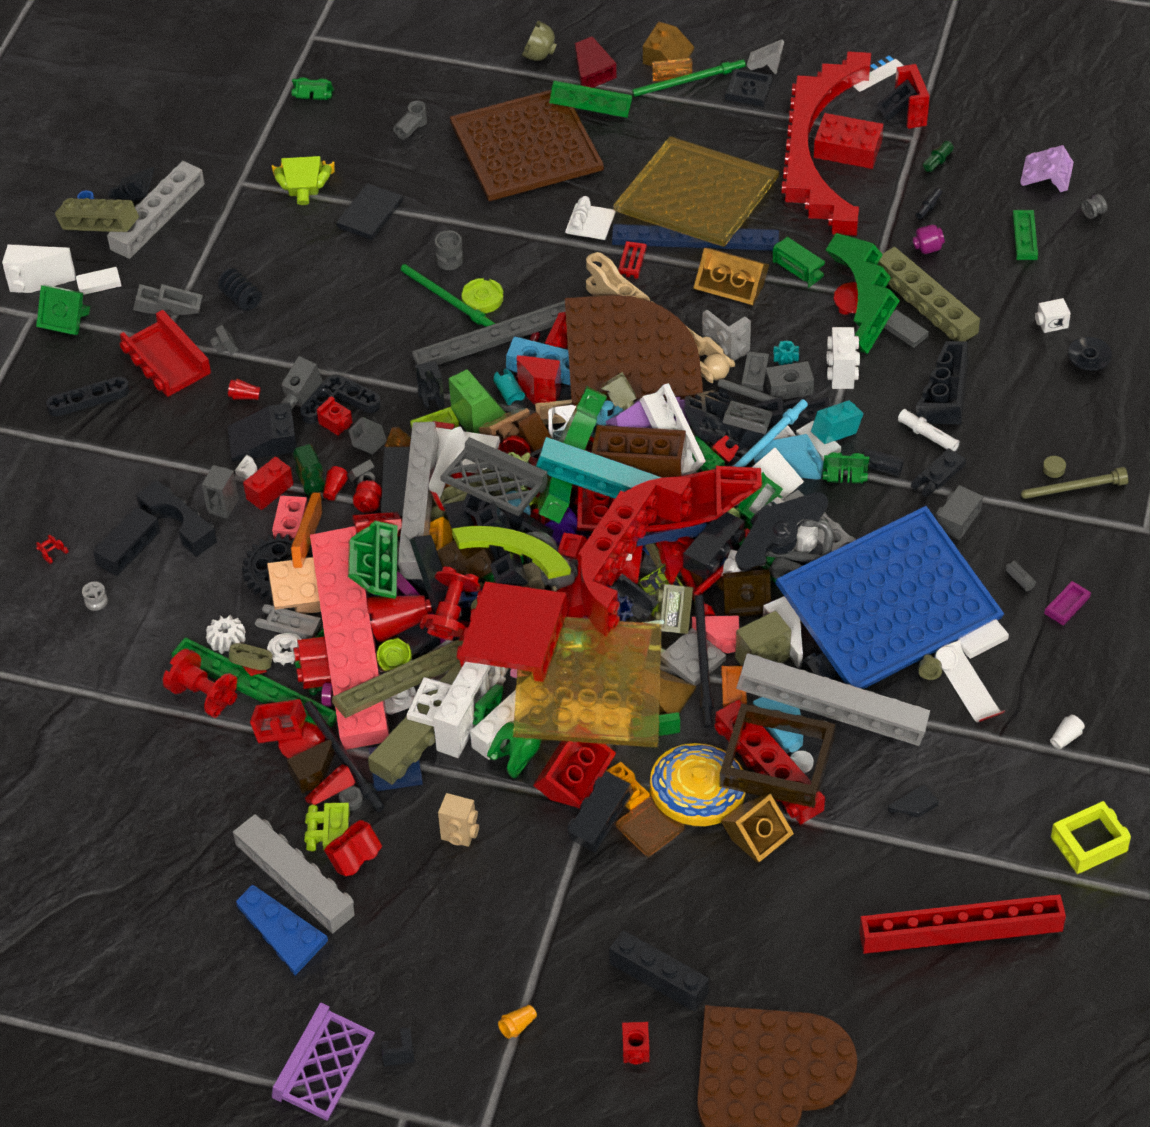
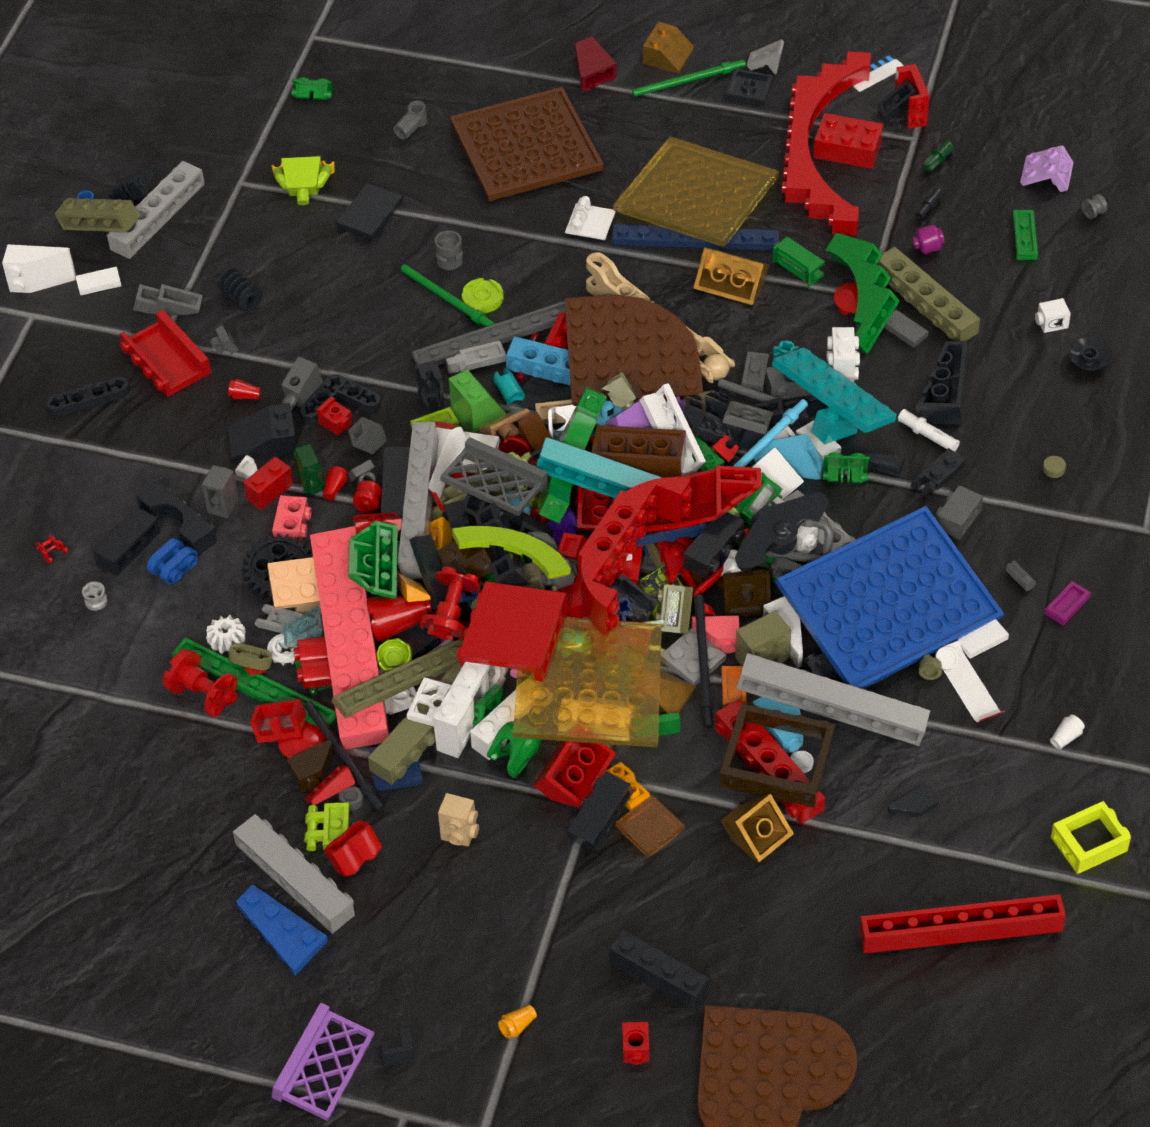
green bracket [36,284,90,335] -> none
orange tile [291,493,322,568] -> none
magenta tile [321,683,334,706] -> none
clear orange tile [385,427,411,447] -> none
red slope [517,355,561,405] -> none
olive cylinder [522,21,557,61] -> none
green fence [549,81,632,118] -> none
red tile [618,241,647,279] -> none
dish [650,743,746,826] -> none
clear orange tile [652,58,692,81] -> none
light grey bracket [702,310,751,361] -> none
olive piece [1021,467,1128,499] -> none
none -> blue brick [147,538,198,585]
none -> clear light blue slope [283,606,322,649]
none -> light orange slope [398,573,430,602]
none -> light grey hinge [446,341,506,373]
none -> teal plate [772,347,897,433]

